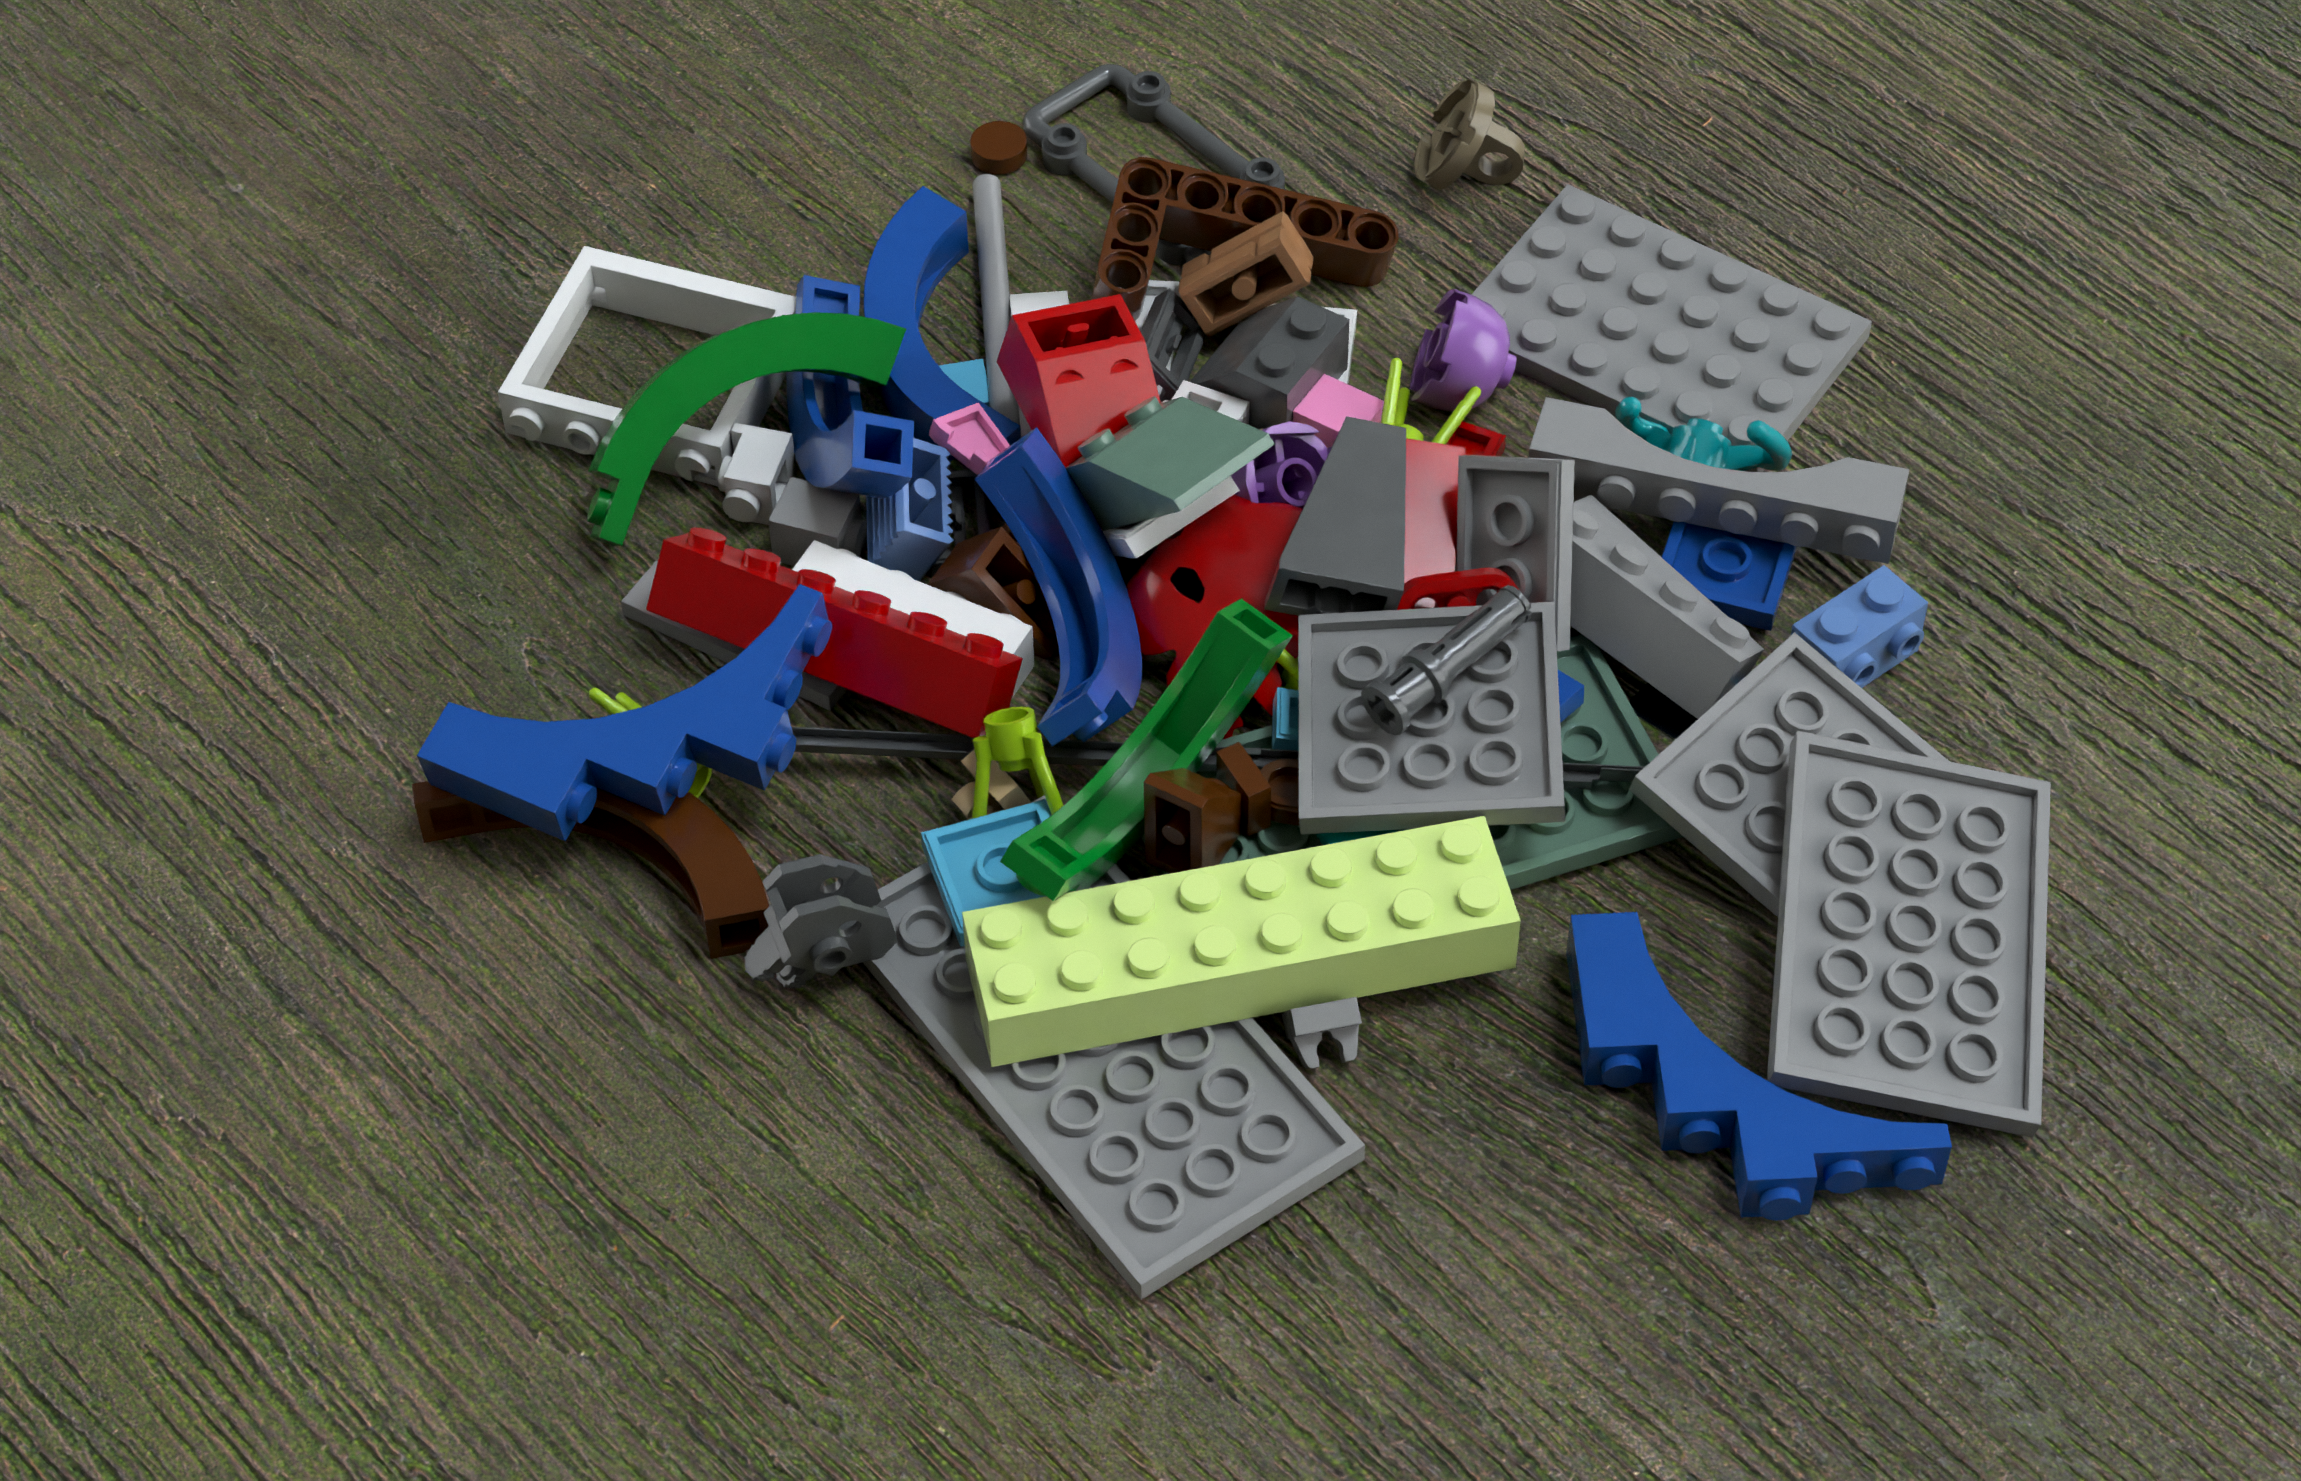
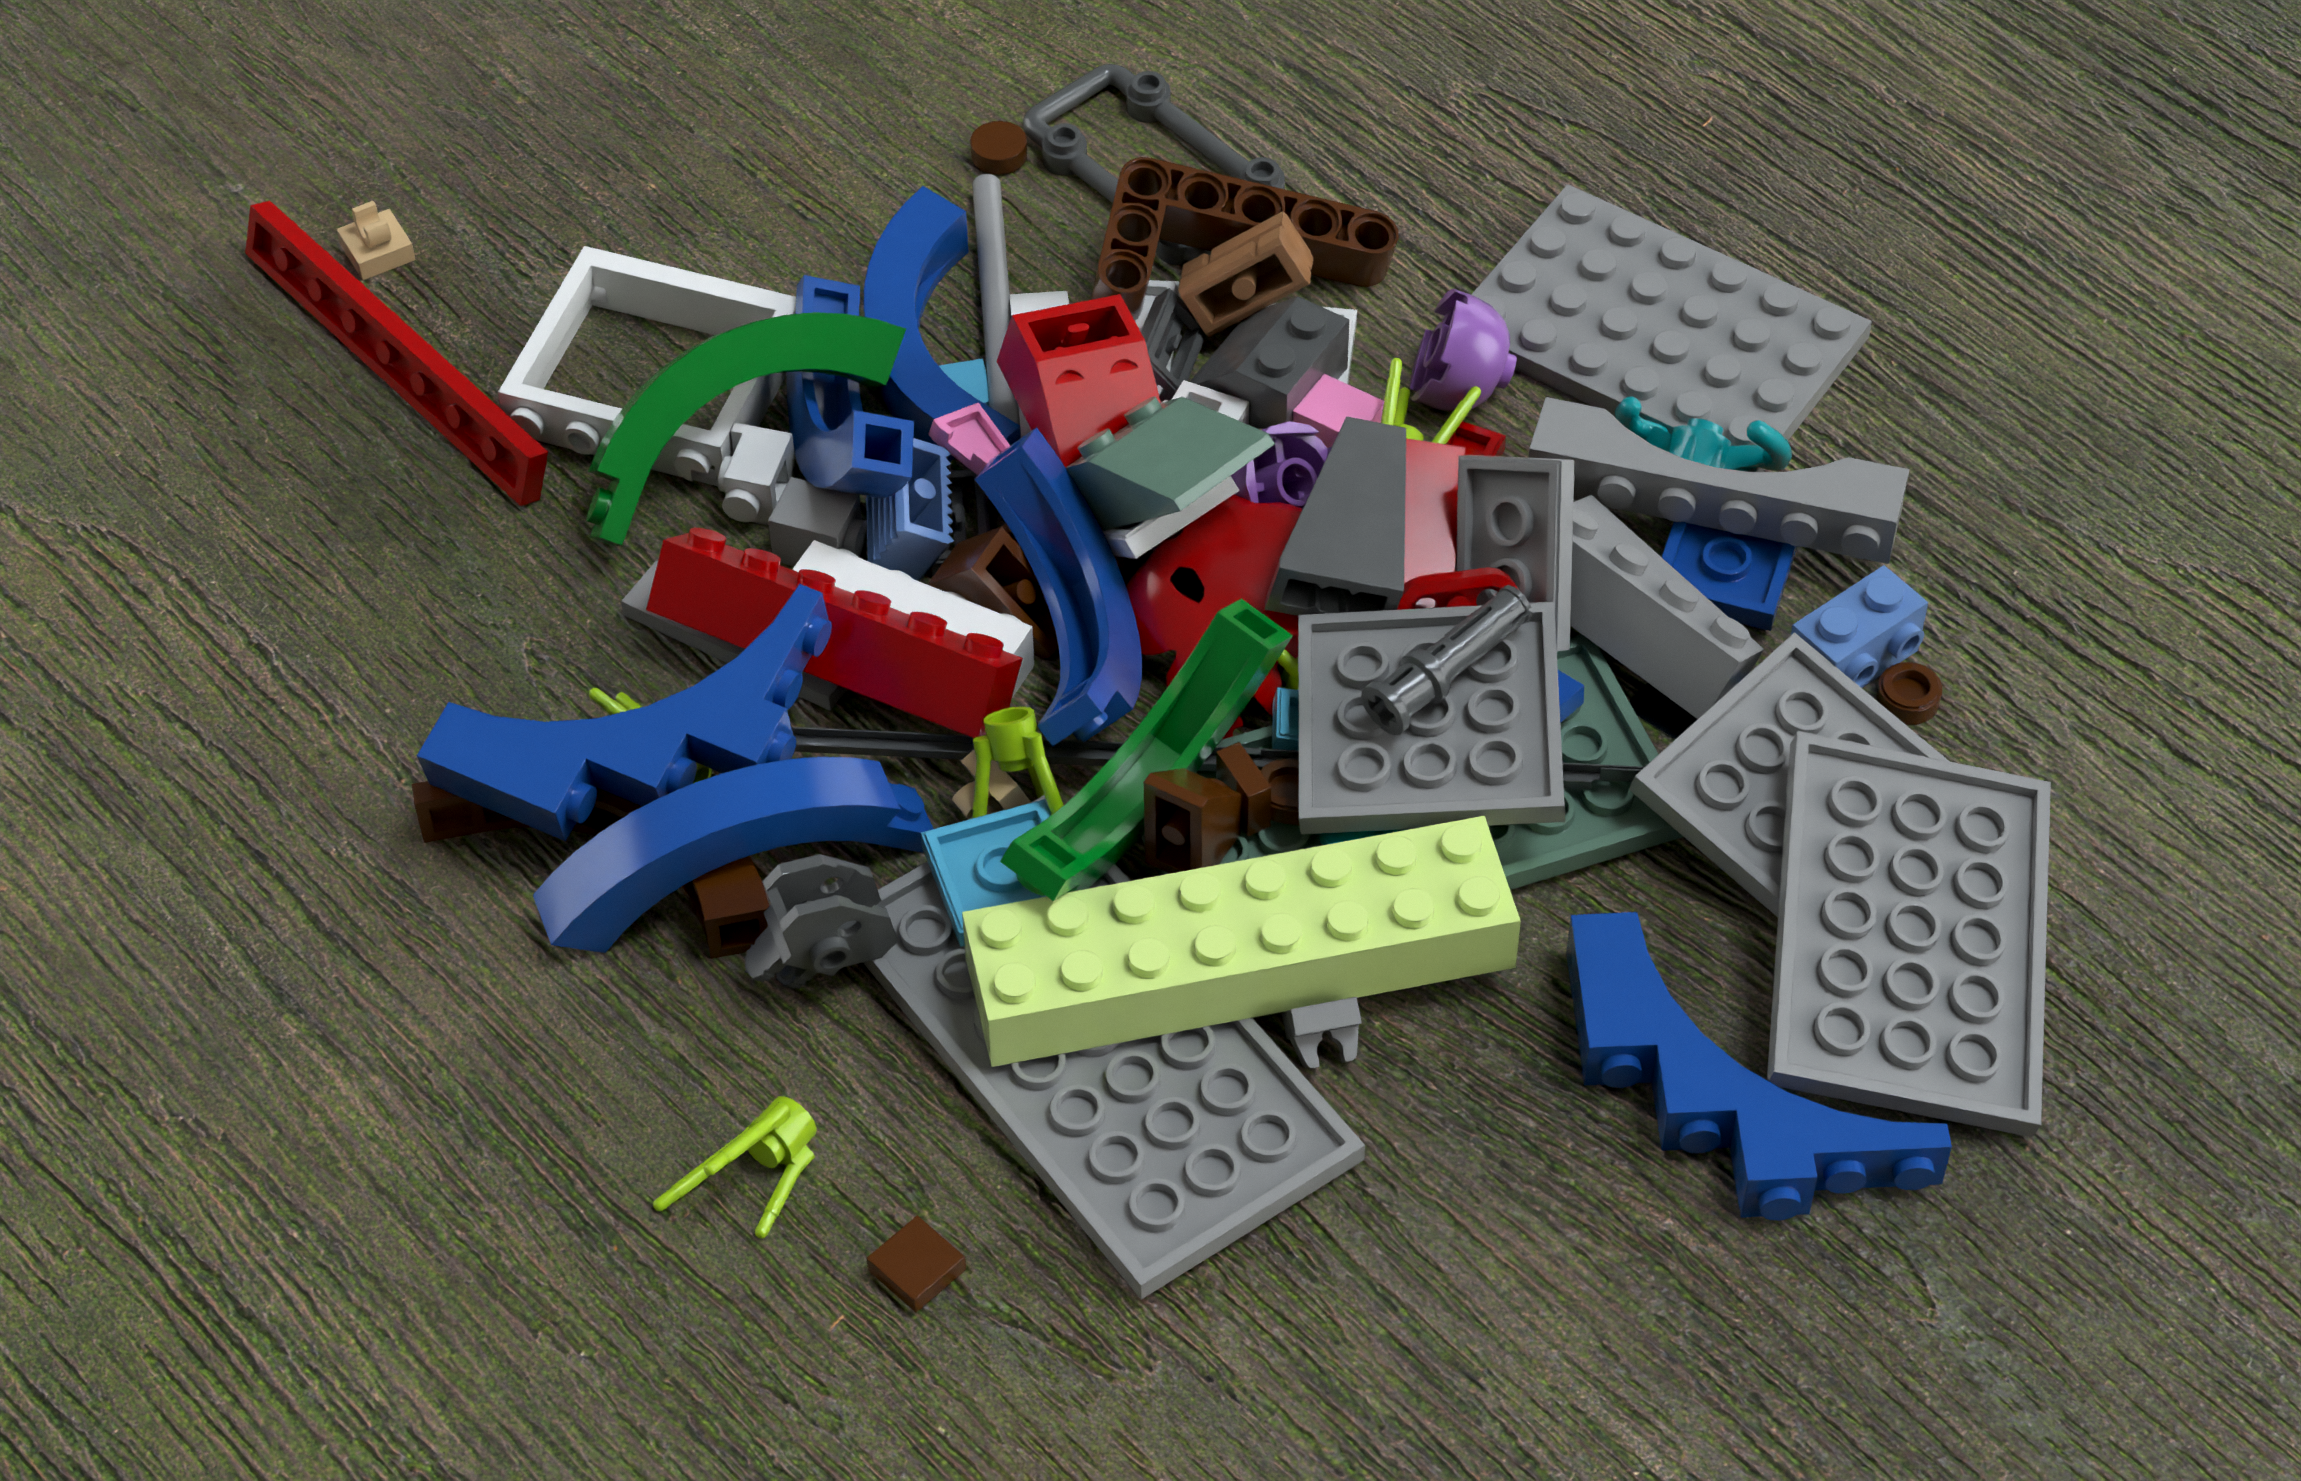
dark tan tile [1414,79,1525,190] -> none
none -> red plate [245,200,548,506]
none -> tan tile [337,201,415,281]
none -> blue arch [533,757,933,953]
none -> lime plant [653,1096,817,1239]
none -> reddish brown tile [867,1215,966,1313]
none -> reddish brown tile [1876,662,1942,725]

